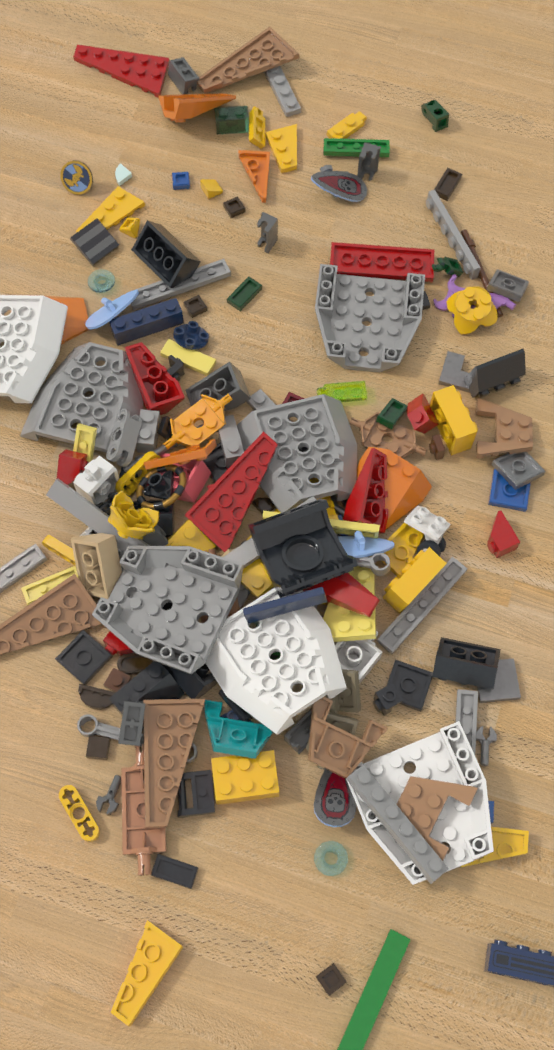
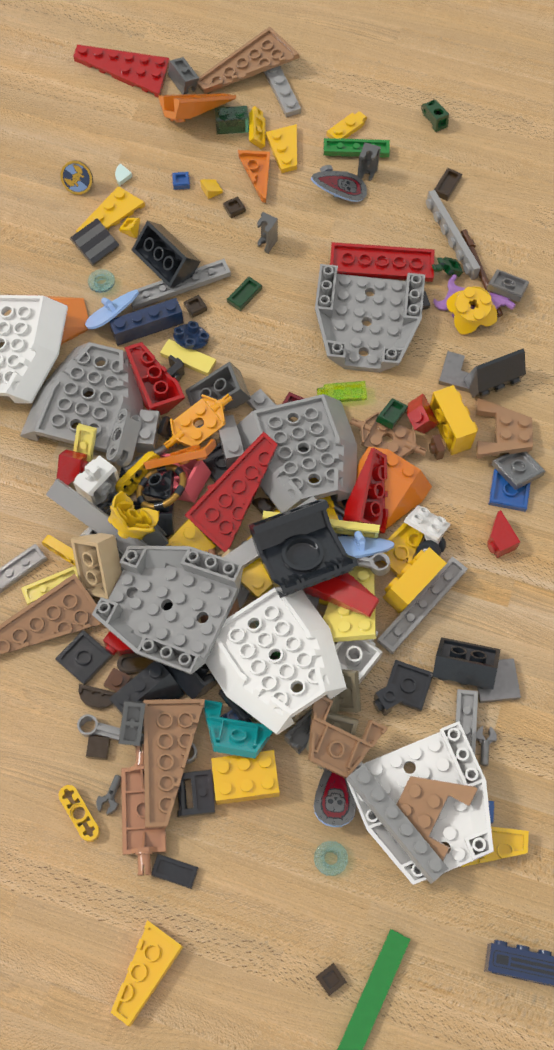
dark blue tile [243,587,327,623] -> none

